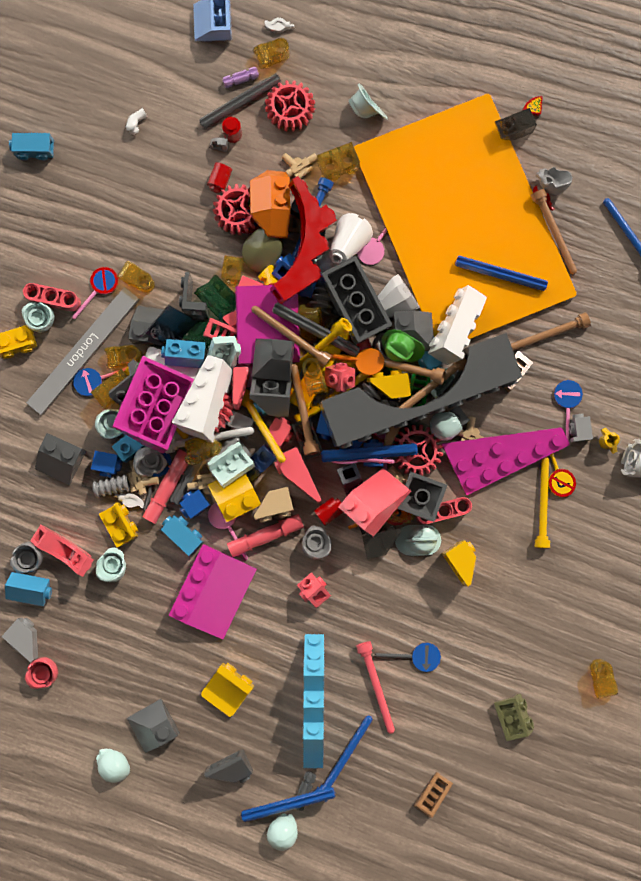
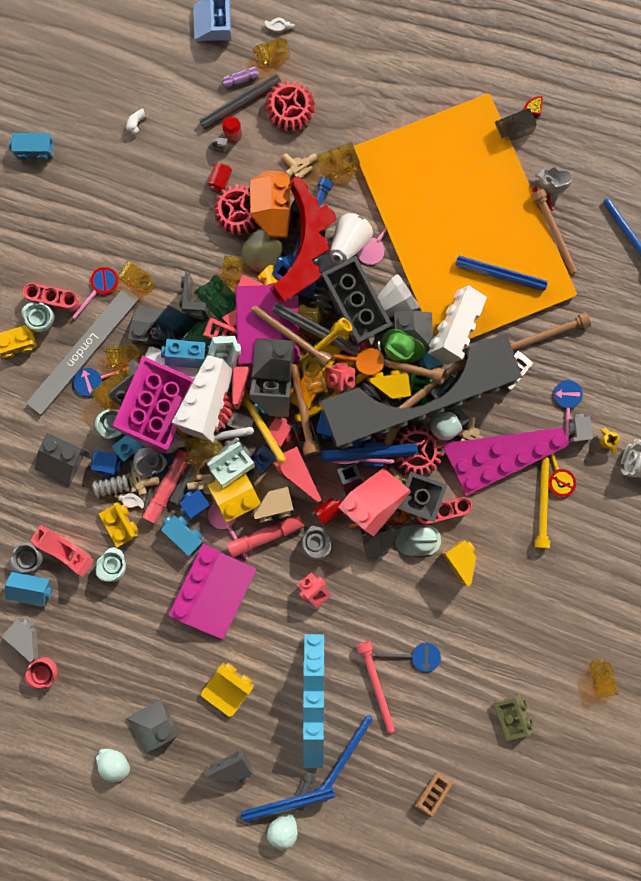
light aqua piece [349,84,388,120] -> none

